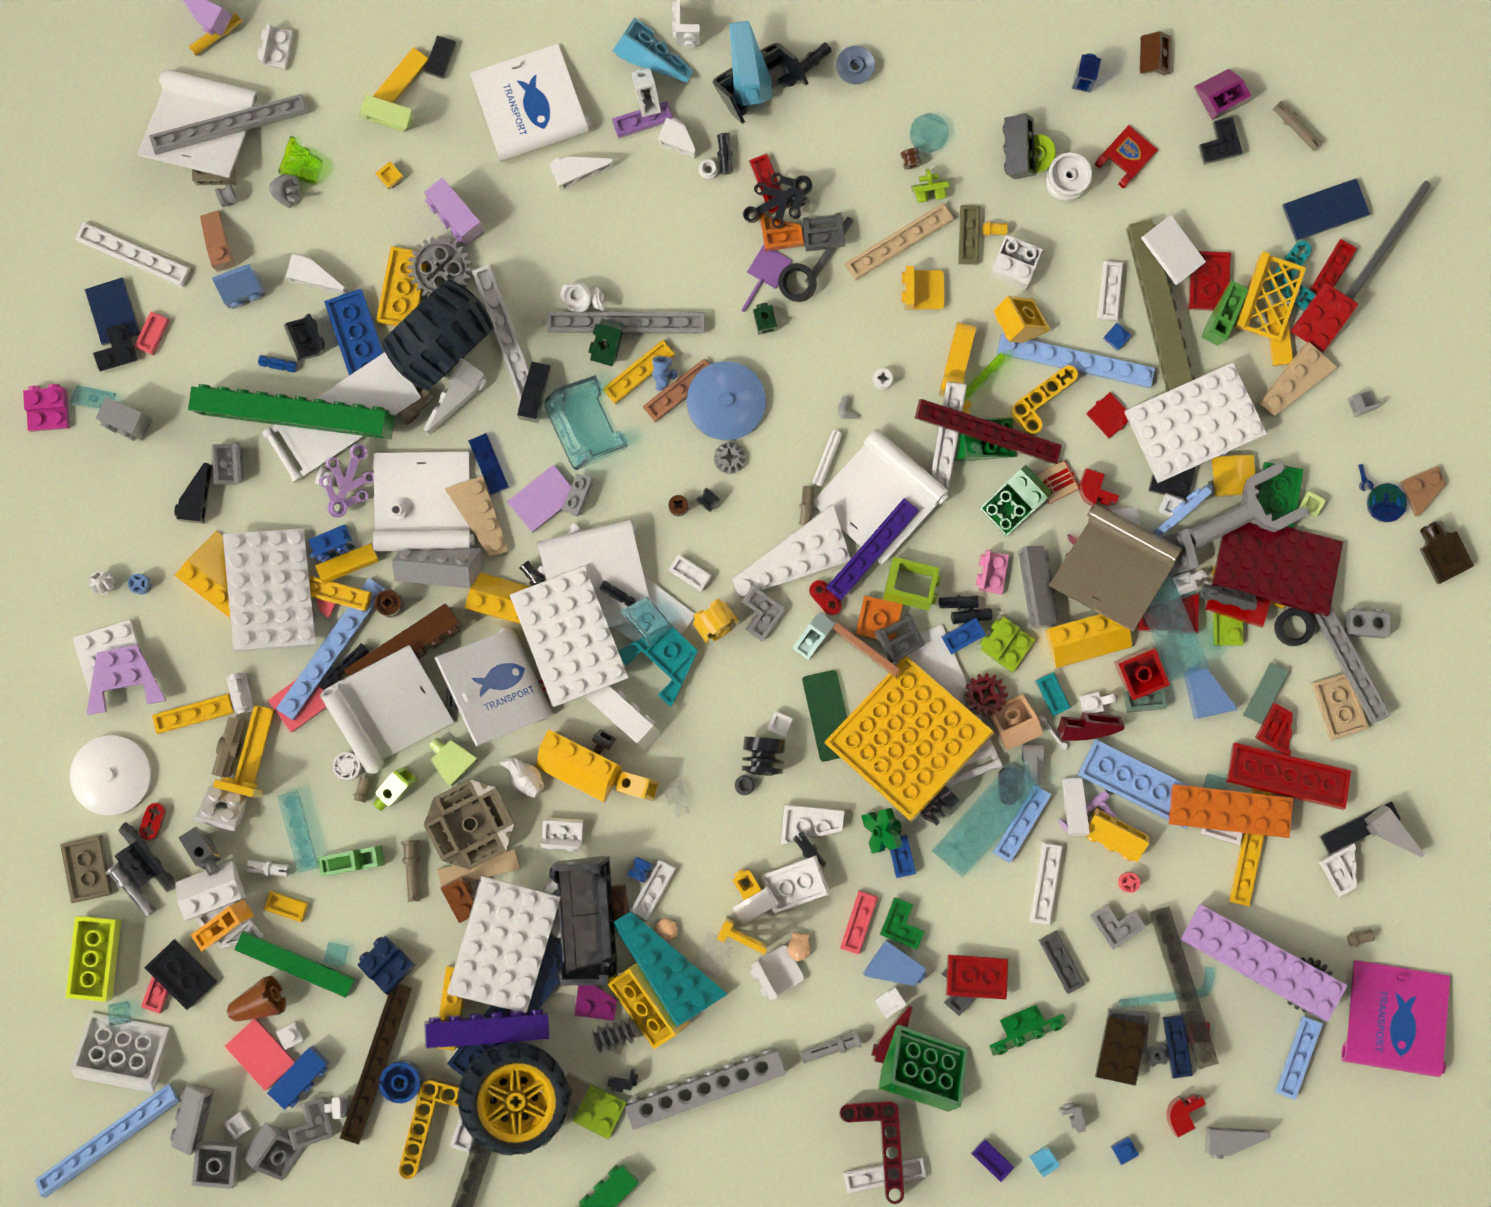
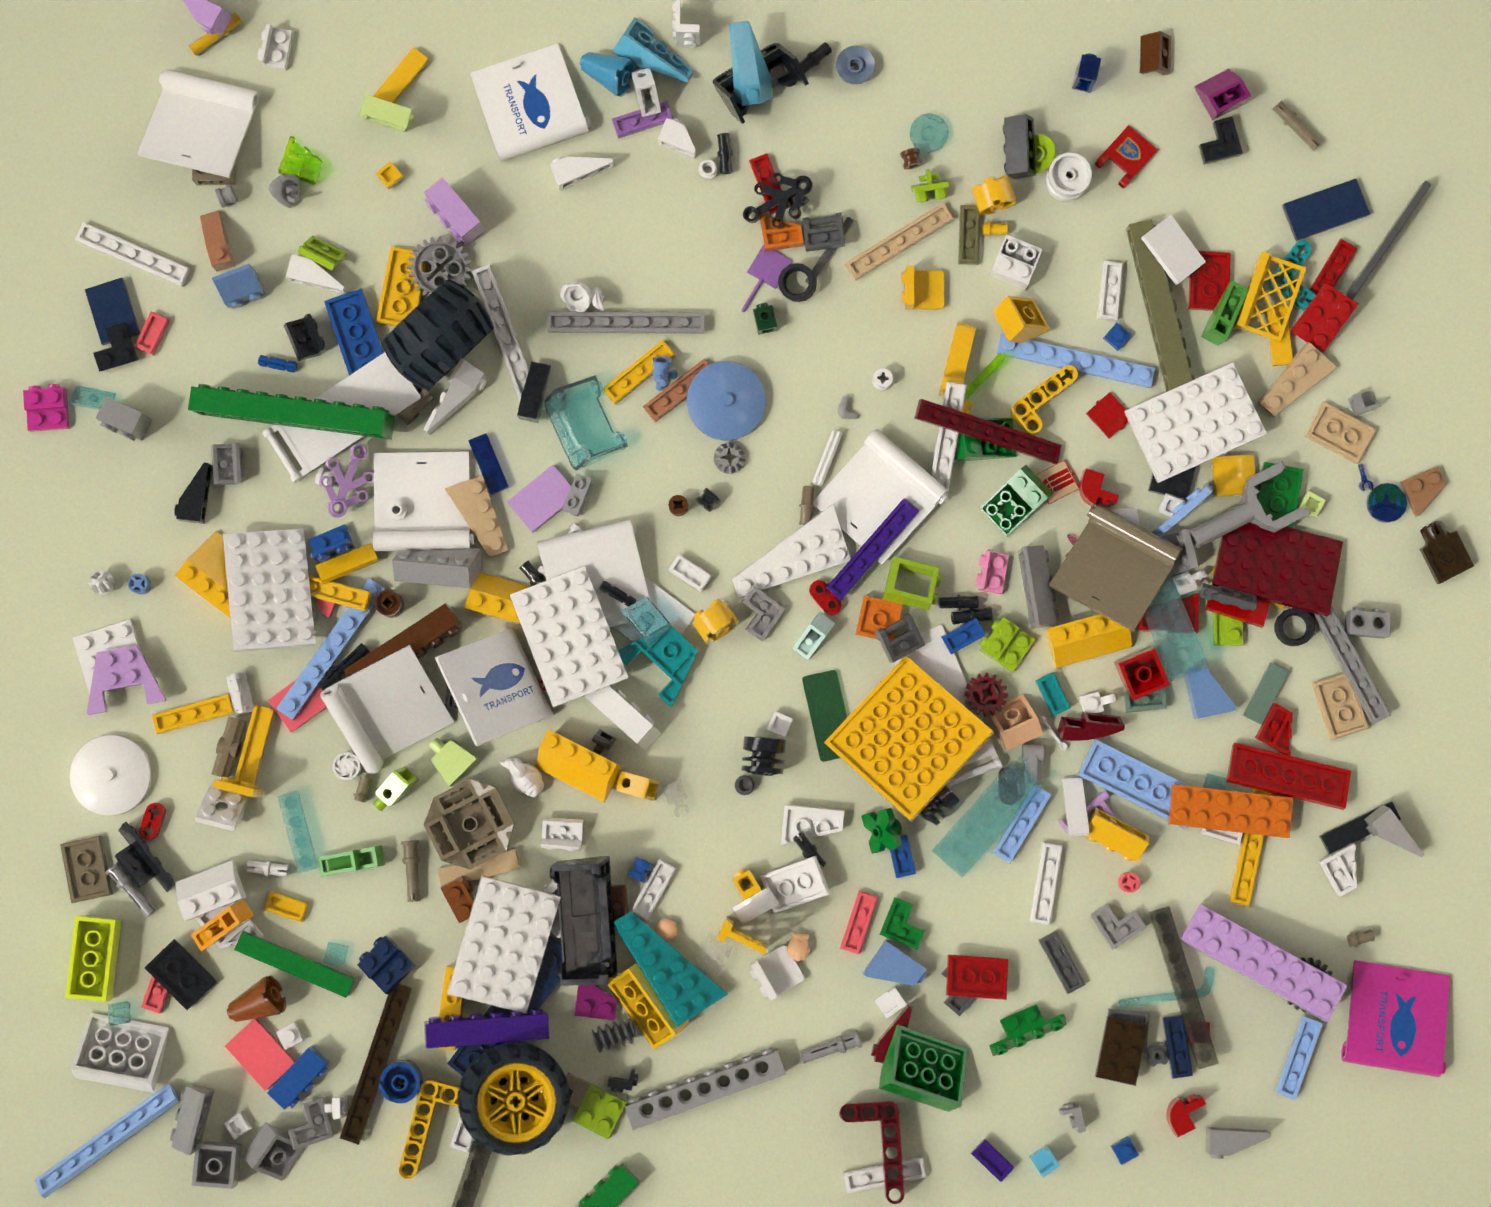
light grey tile [149,94,308,155] -> none
dark grey torso [178,826,221,876] -> none
black tile [424,35,456,79] -> none
dark green brick [588,318,625,367] -> none
nougat tile [833,623,901,679] -> none
none -> lime plate [298,235,347,271]
none -> dark azure cone [580,52,636,97]
none -> yellow brick [971,175,1016,215]
none -> tan tile [1305,401,1377,464]

